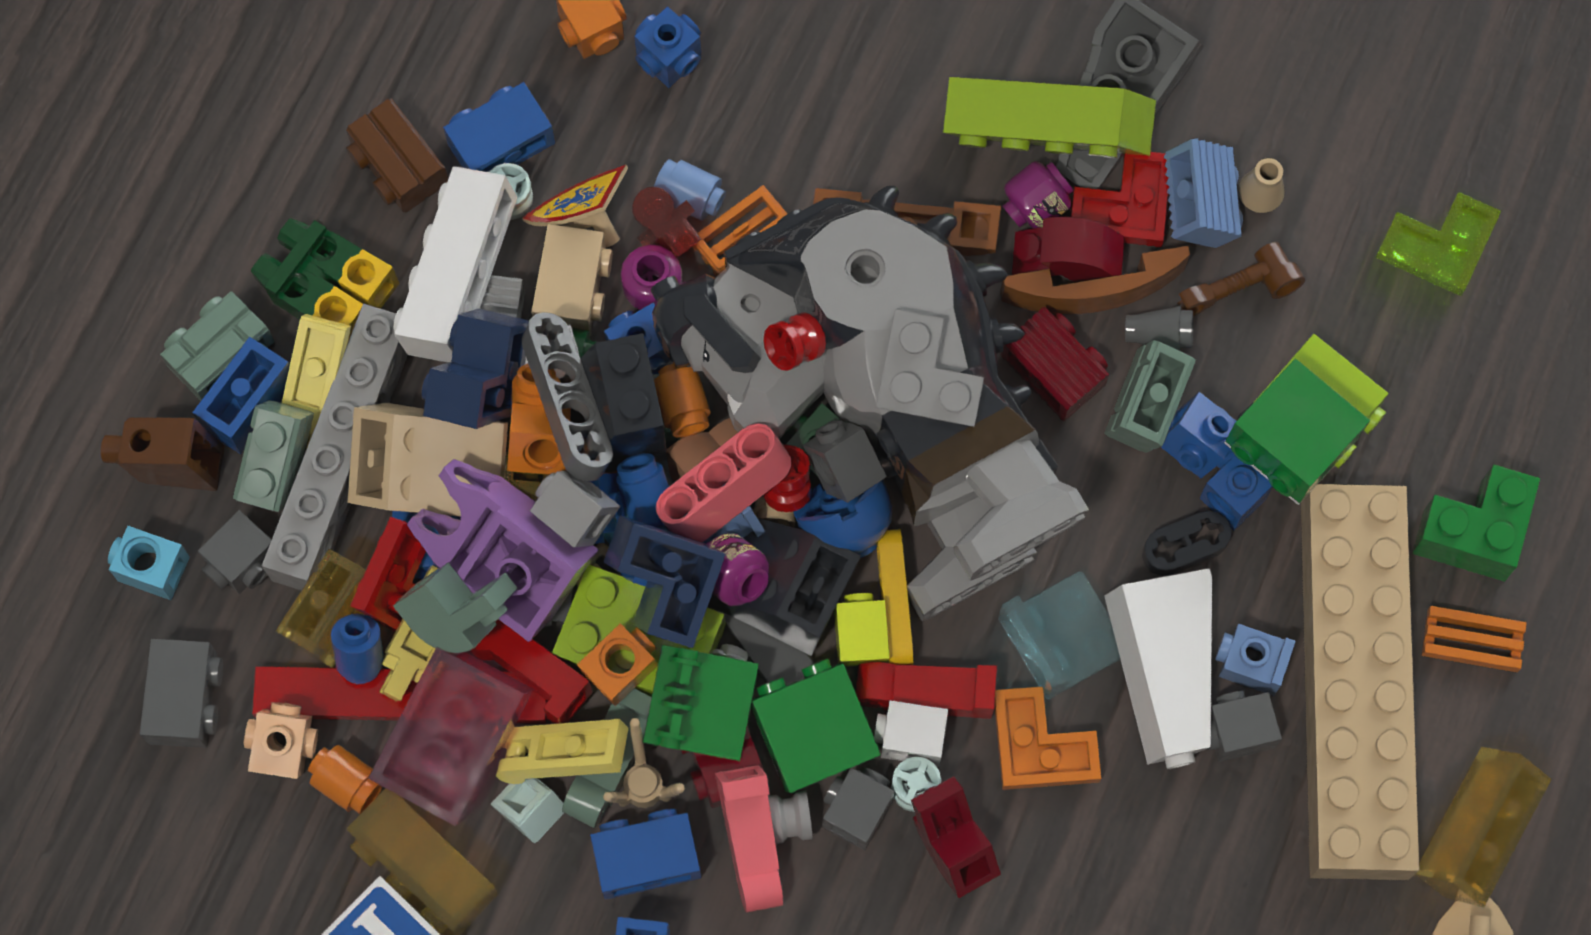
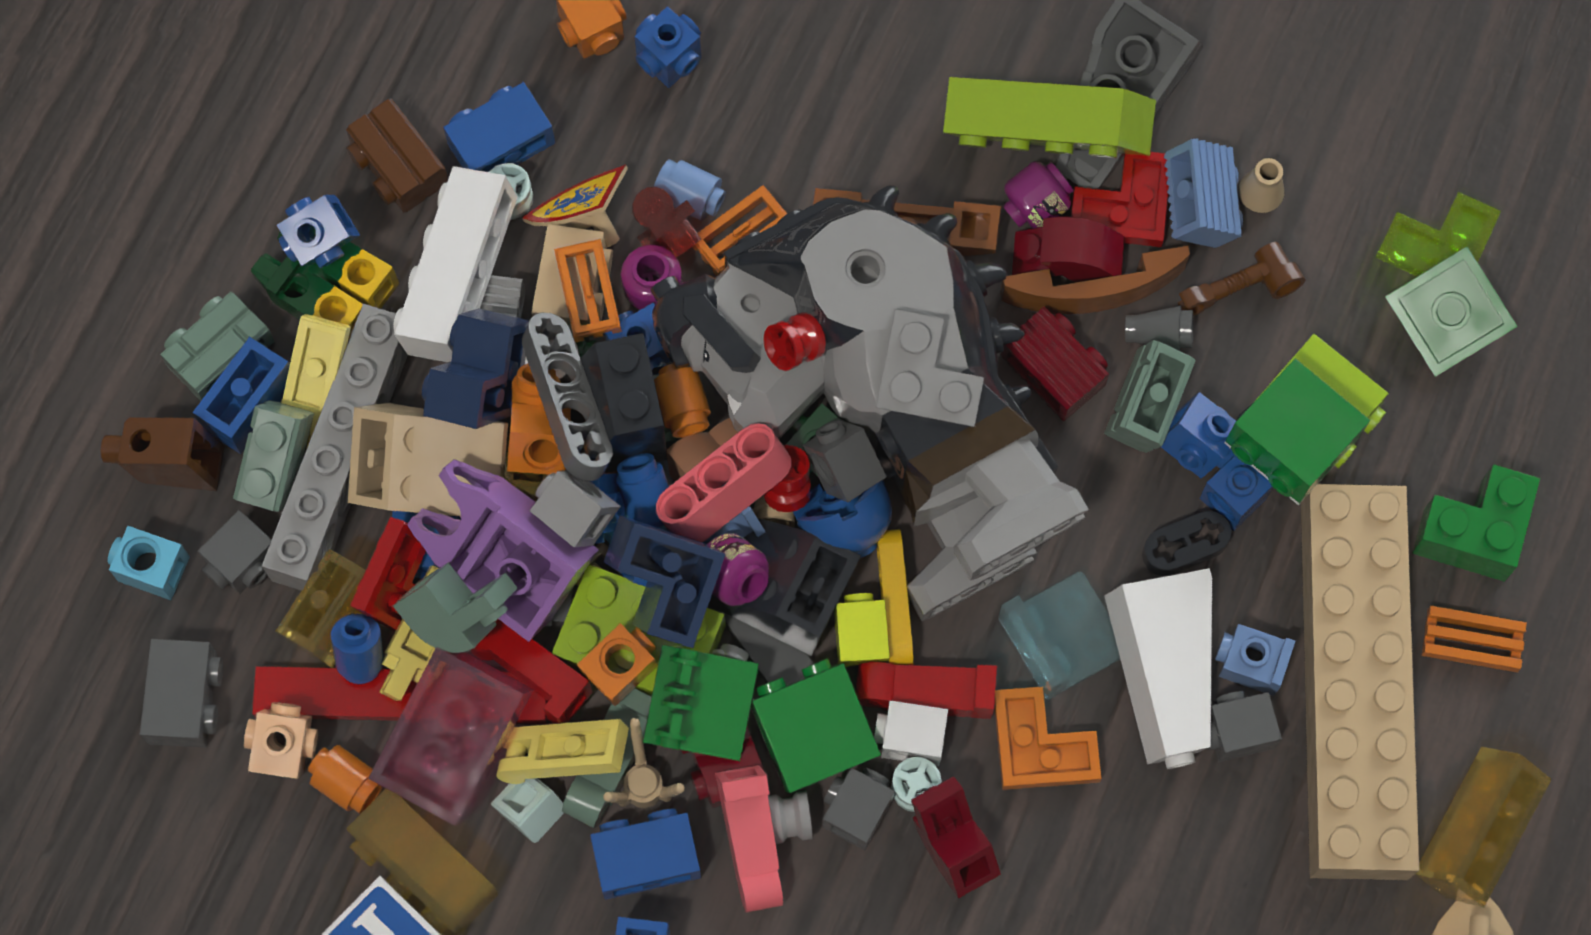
none -> brick [277,195,360,269]
none -> orange tile [554,239,622,342]
none -> plate [1385,246,1518,377]

